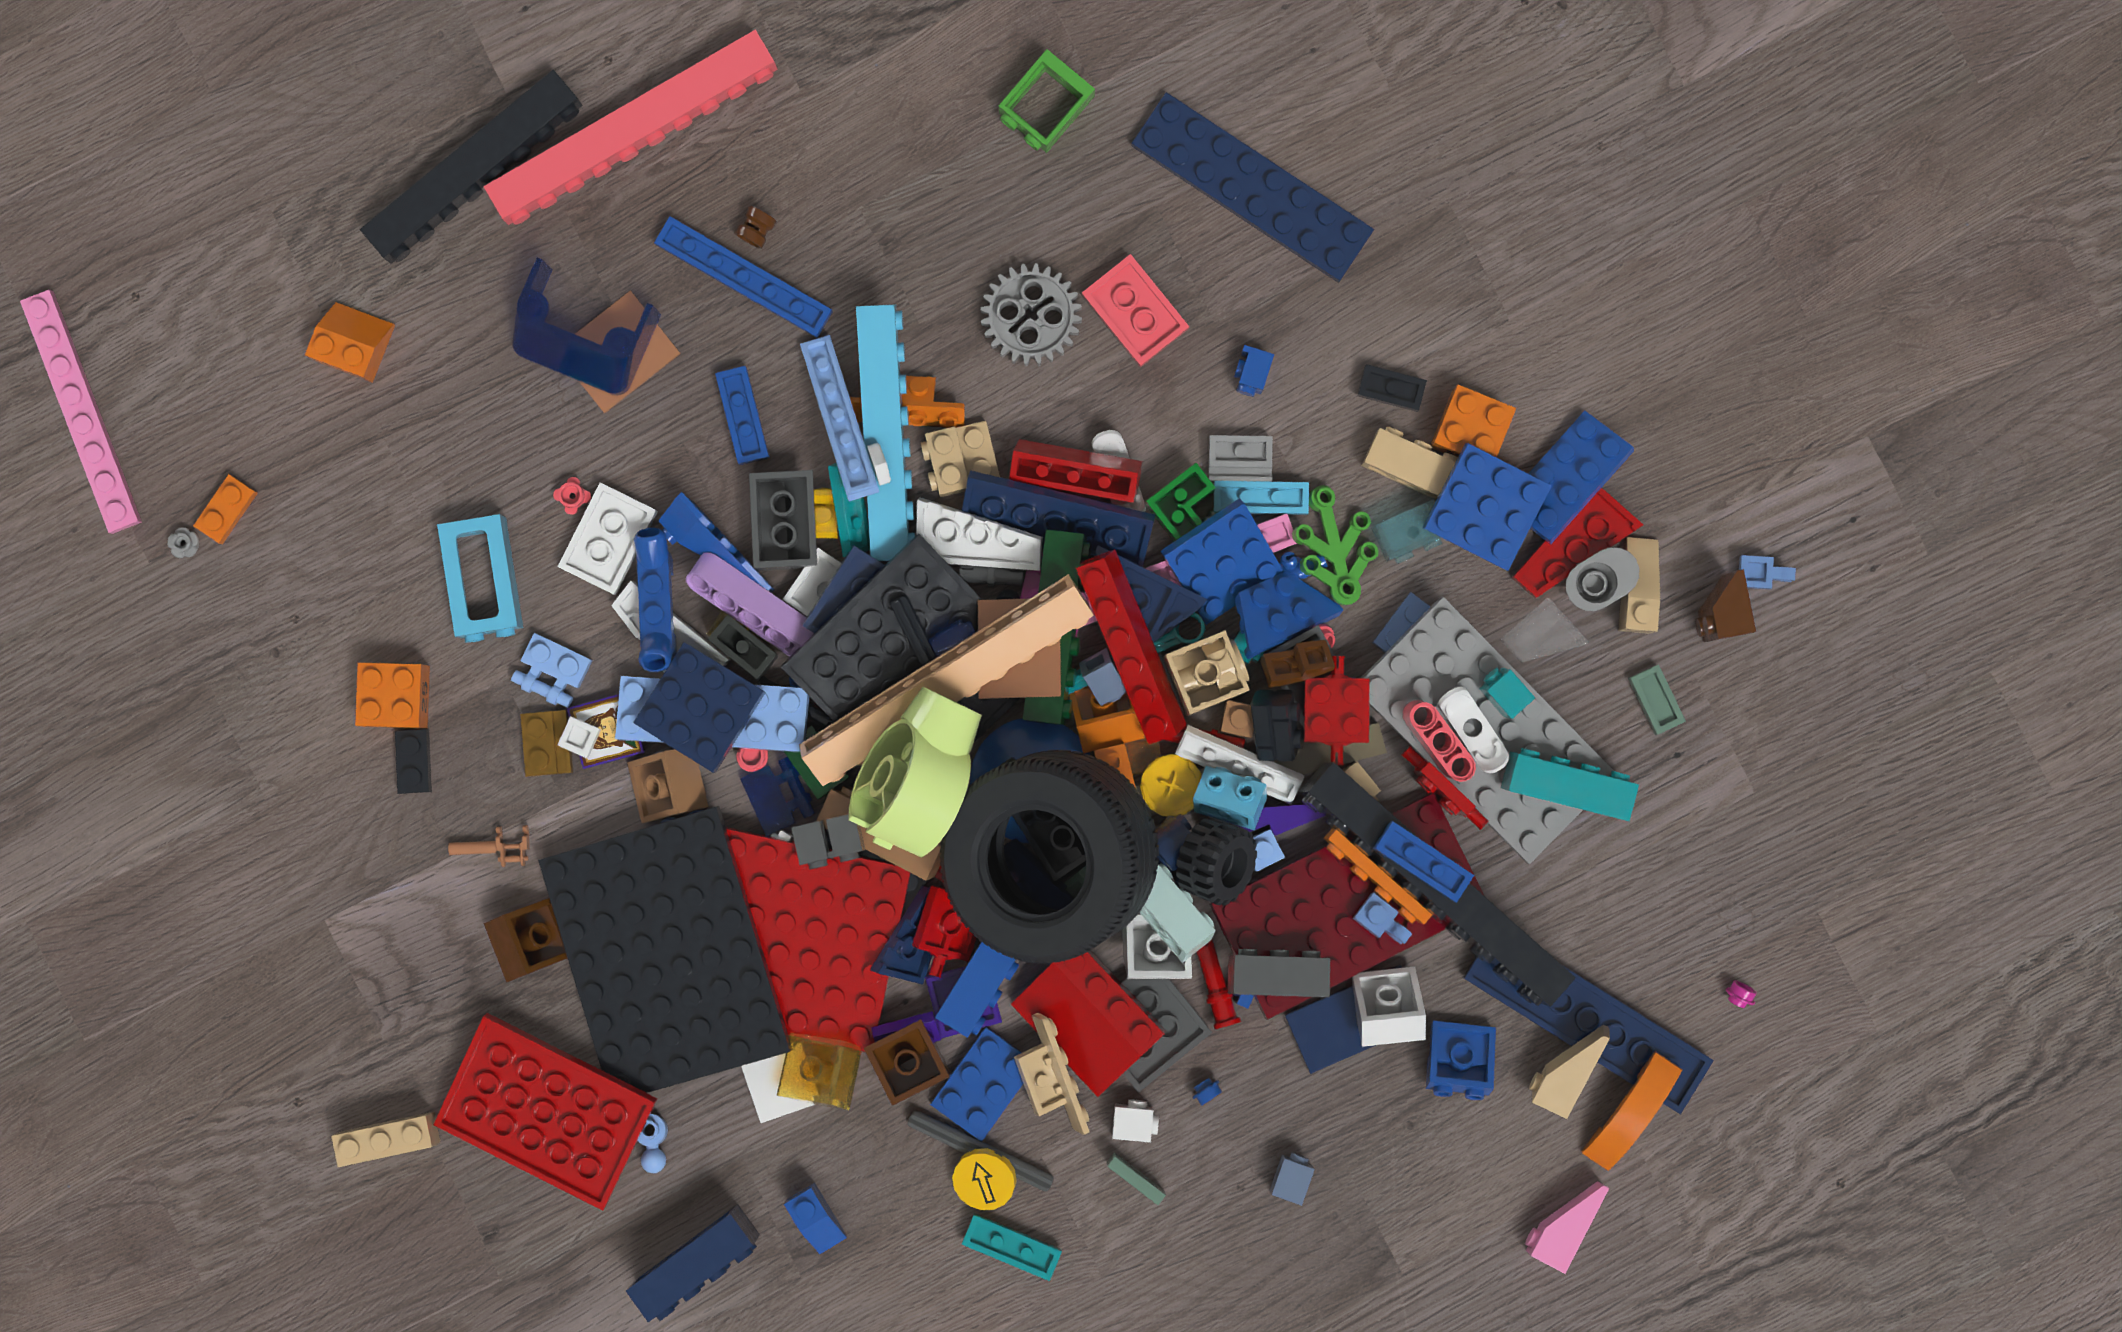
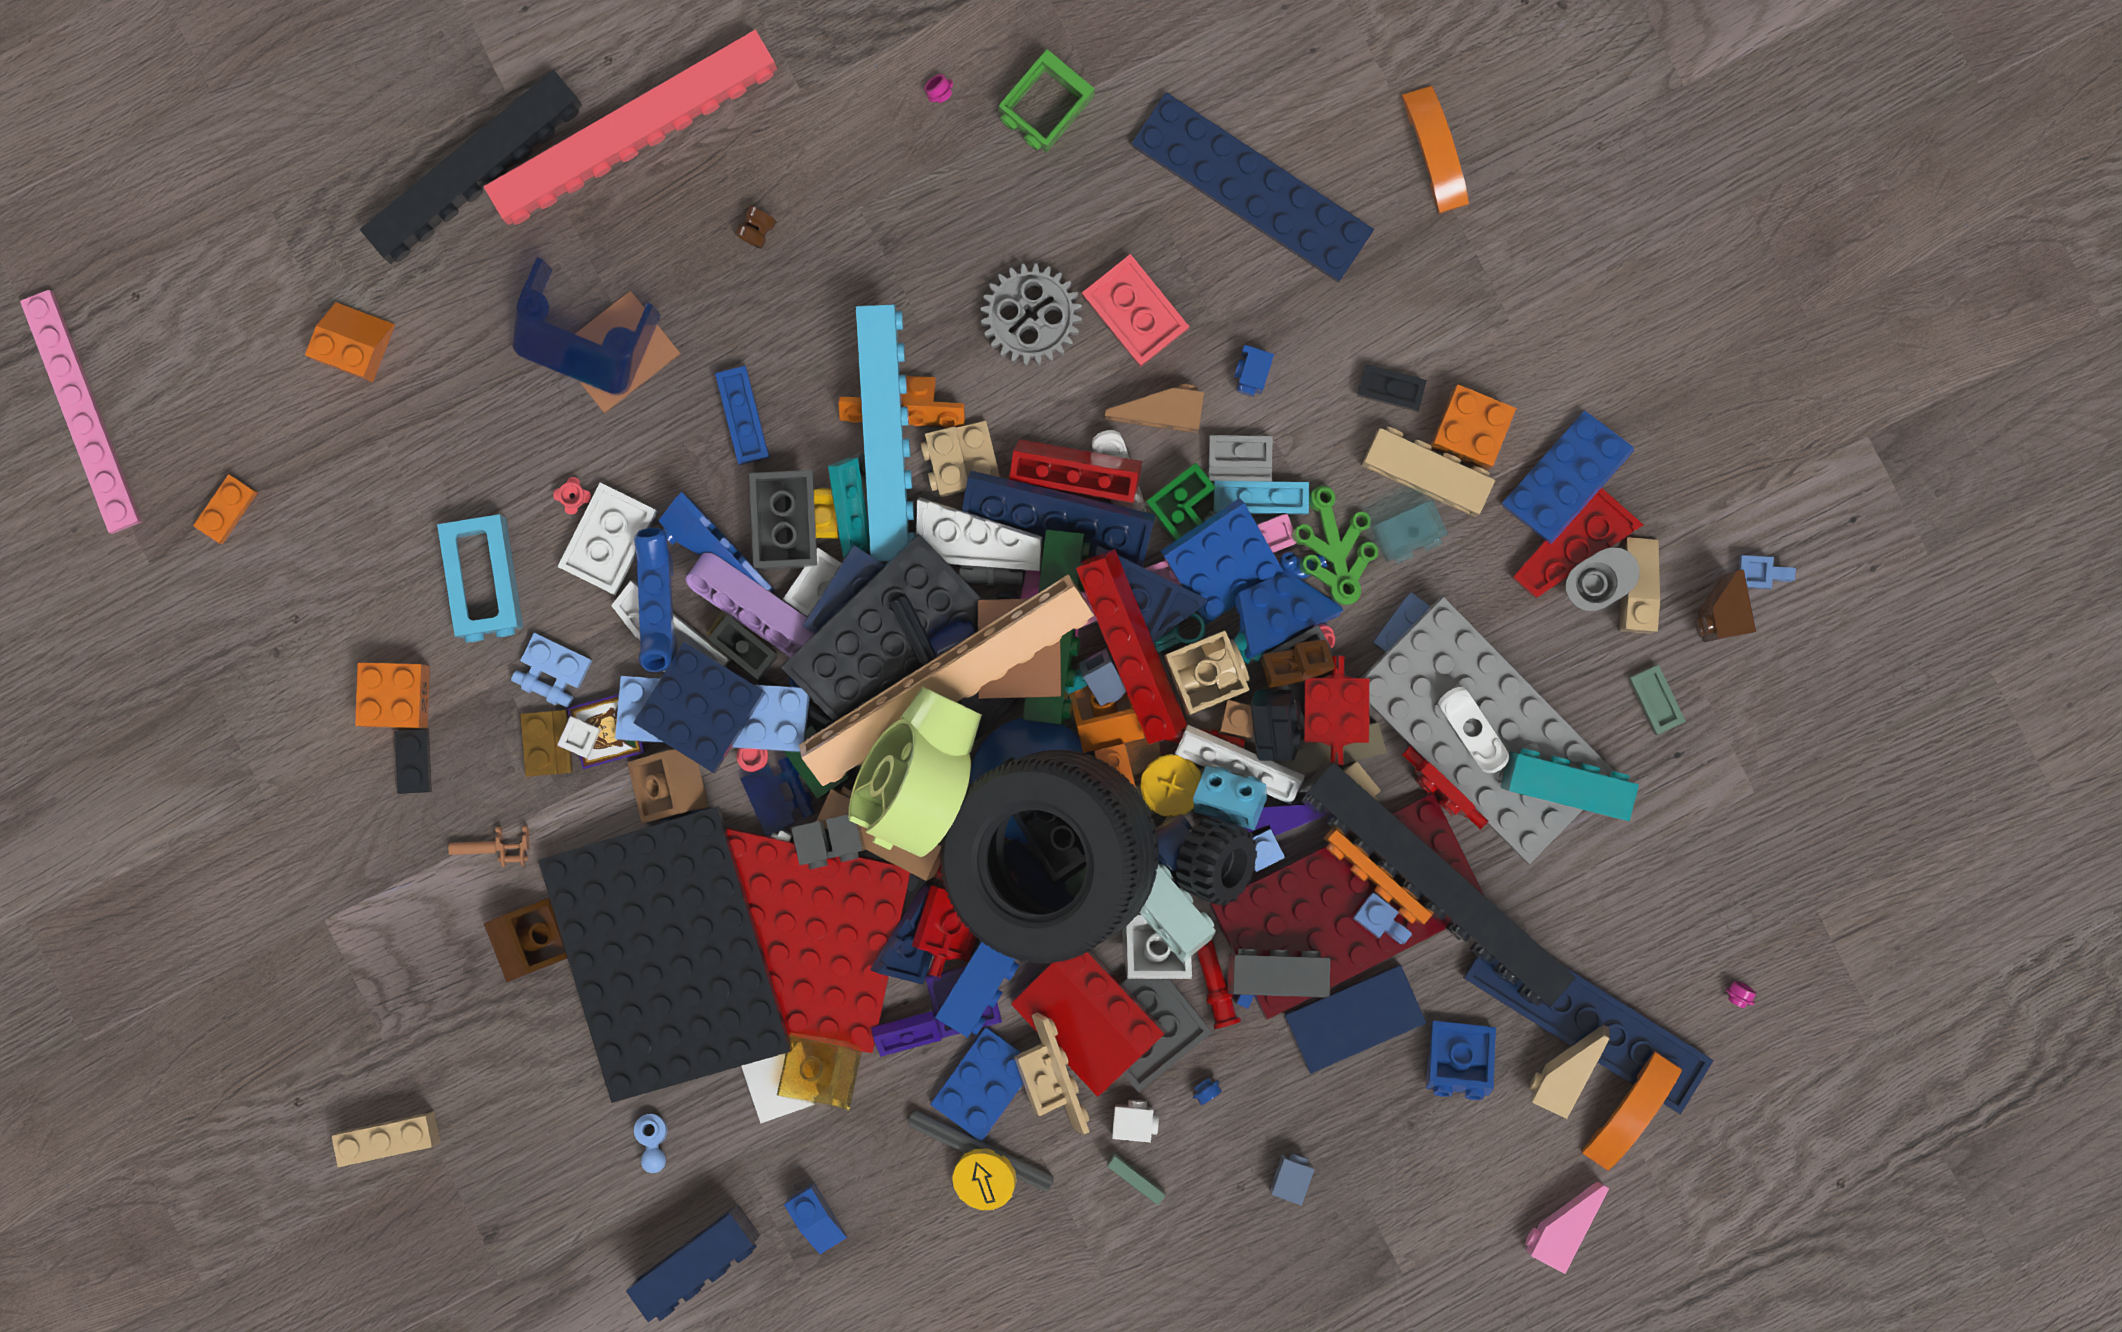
light grey plate [168,528,199,558] -> none
red plate [433,1013,658,1211] -> none
blue plate [654,216,833,338] -> none
light blue tile [800,335,879,501] -> none
reddish brown slope [864,1019,951,1106] -> none
white tile [867,443,891,486] -> none
teal plate [962,1213,1062,1281] -> none
white slope [1352,967,1426,1047] -> none
blue plate [1373,821,1474,903] -> none
coral beam [1403,700,1476,782] -> none
blue plate [1422,443,1551,571] -> none
teal brick [1479,668,1535,719] -> none
clear wing [1500,597,1589,663] -> none
none -> dark pink plate [924,74,953,103]
none -> medium nougat slope [1105,384,1204,433]
none -> orange slope [1402,86,1469,214]

